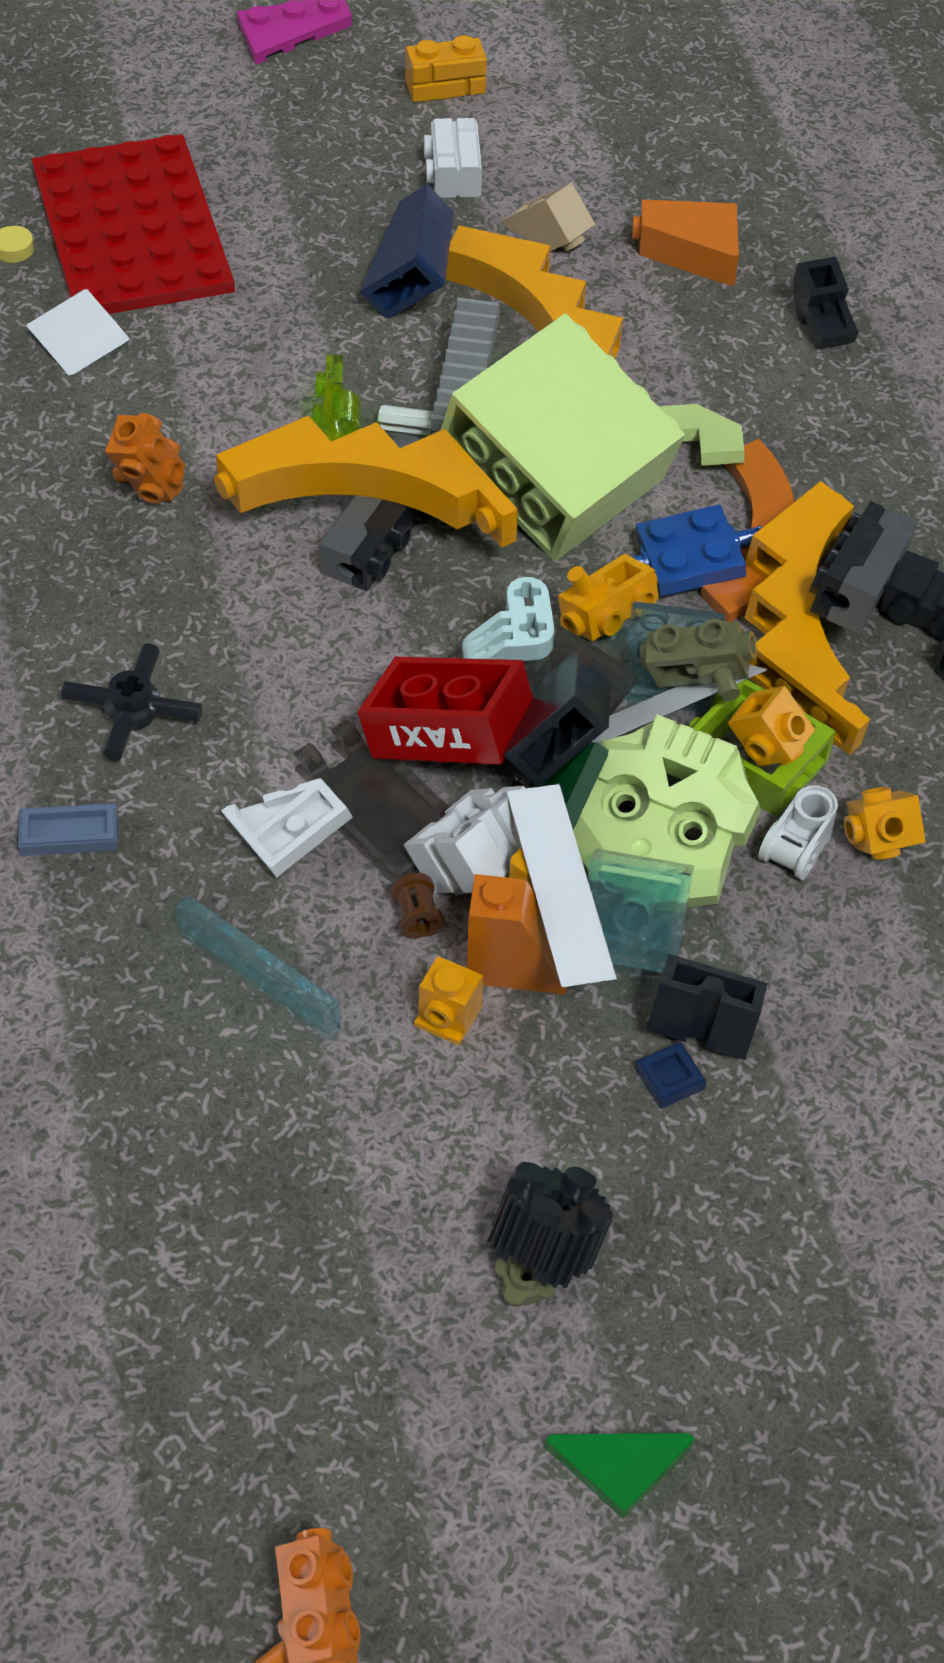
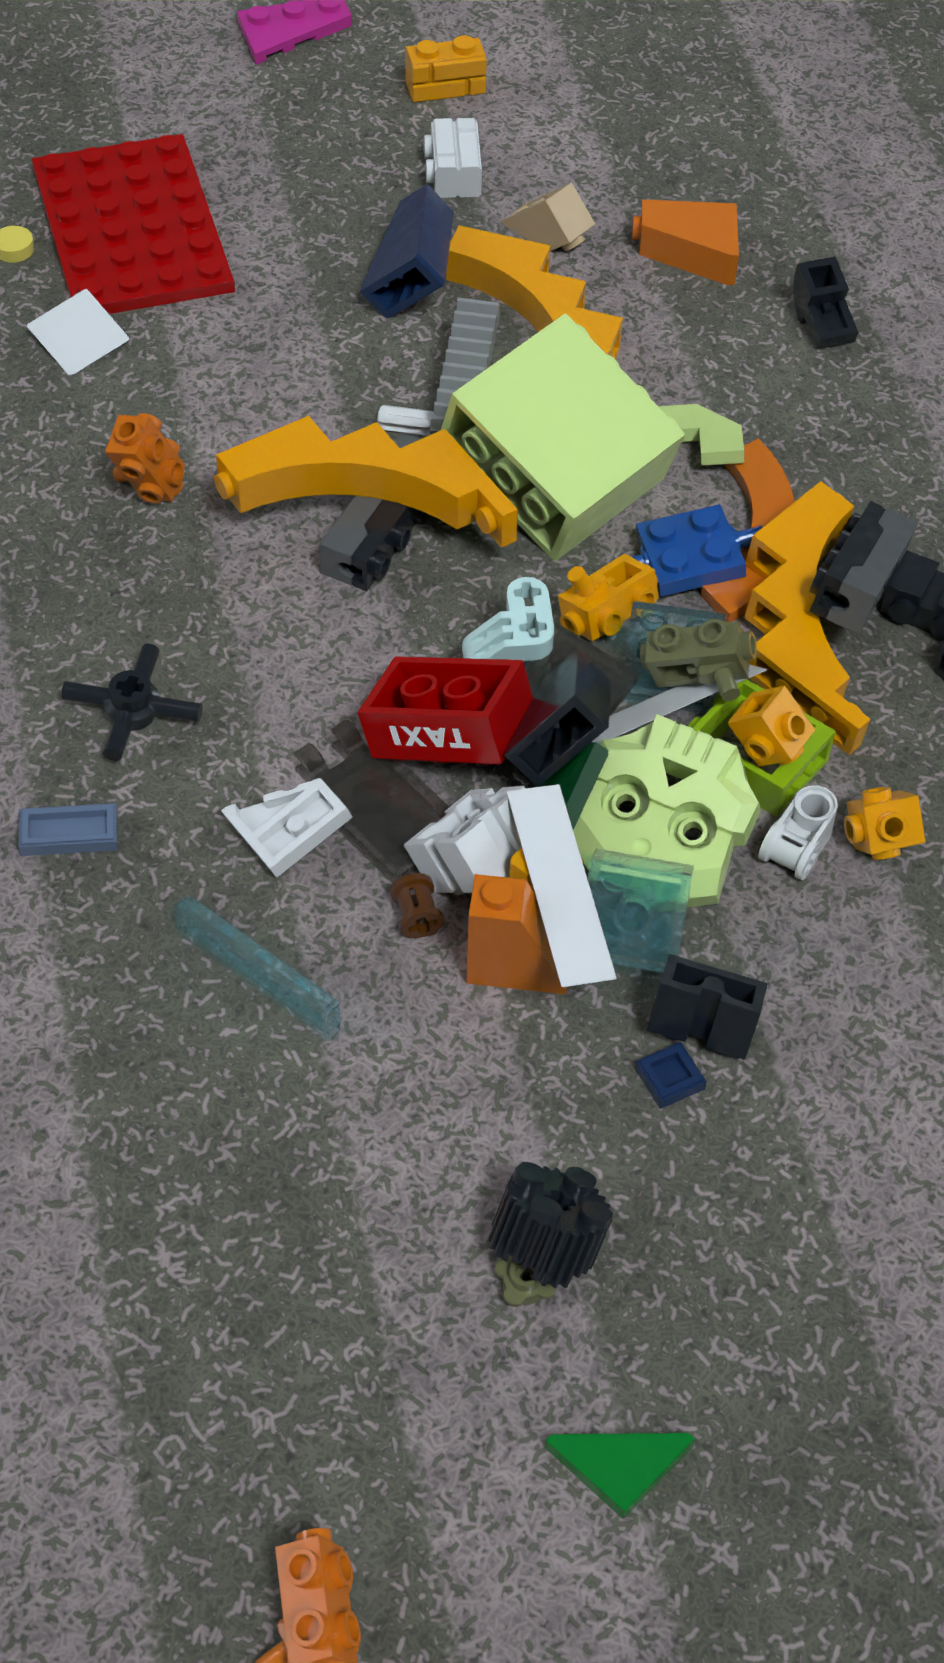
clear neon green plate [312,354,361,441] -> none
light orange brick [414,956,484,1046] -> none

